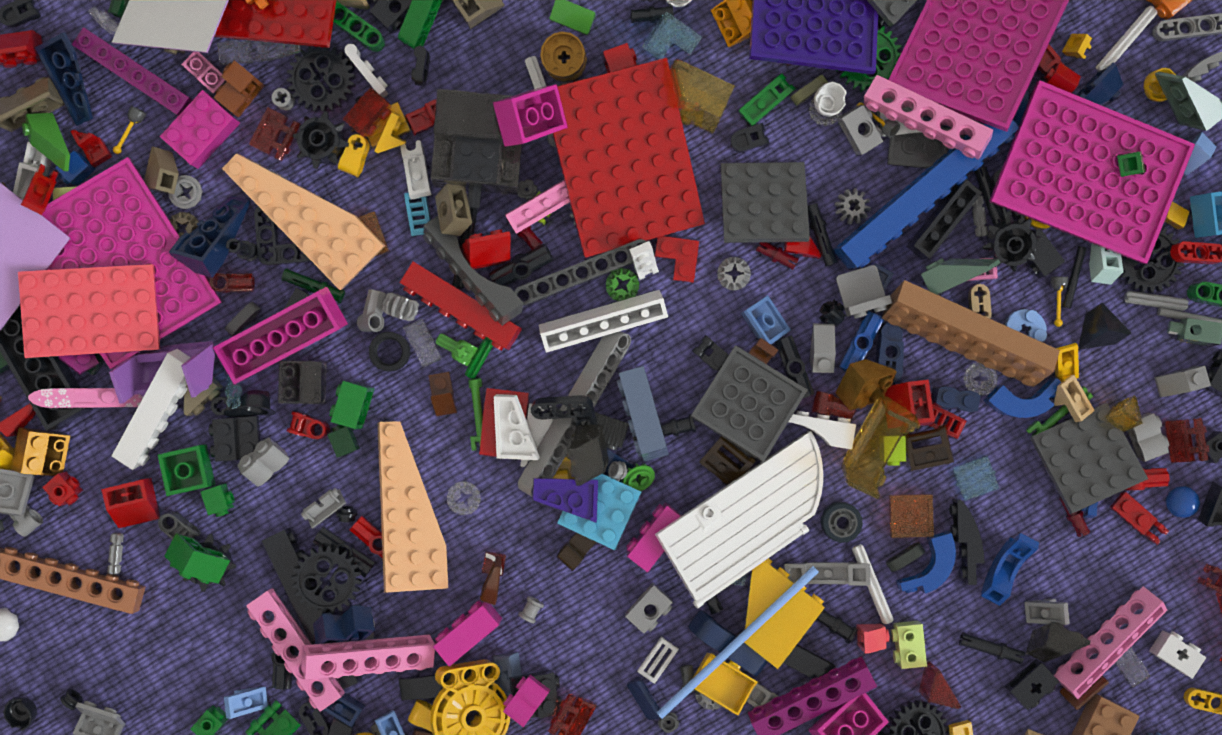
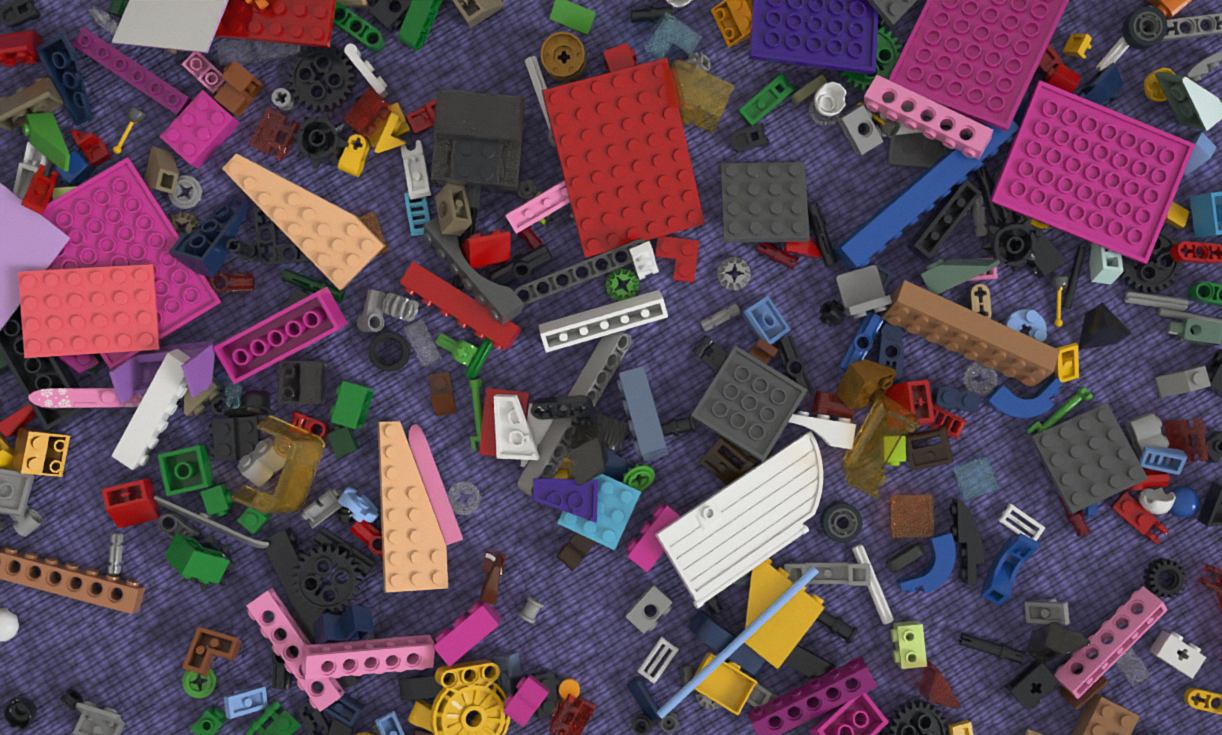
red brick [42,472,83,506] -> none
dark grey beam [225,302,261,337] -> none
black plate [411,46,430,86] -> none
dark pink brick [493,84,568,147] -> none
light grey plate [608,461,627,481] -> none
light grey slope [809,323,836,373] -> none
light grey gear [834,188,871,225] -> none
coral slope [856,624,889,653] -> none
tan slope [1054,375,1095,422] -> none
clear yellow slope [1105,395,1143,432] -> none
green slope [1117,151,1145,177] -> none
none -> light grey piece [154,496,269,548]
none -> dark orange brick [182,626,243,677]
none -> bright green gear [182,669,217,698]
none -> clear yellow windscreen [231,415,325,513]
none -> green brick [237,503,273,534]
none -> light blue plate [338,487,379,523]
none -> bright pink piece [408,424,463,545]
none -> light orange tile [559,678,580,701]
none -> black plate [632,714,653,735]
none -> light grey gear [684,52,710,79]
none -> light grey axle [701,304,741,331]
none -> white tile [997,503,1045,541]
none -> wheel [1122,6,1168,50]
none -> medium blue slope [1139,446,1187,475]
none -> white hair [1139,488,1176,514]
none -> black tyre [1143,558,1188,598]

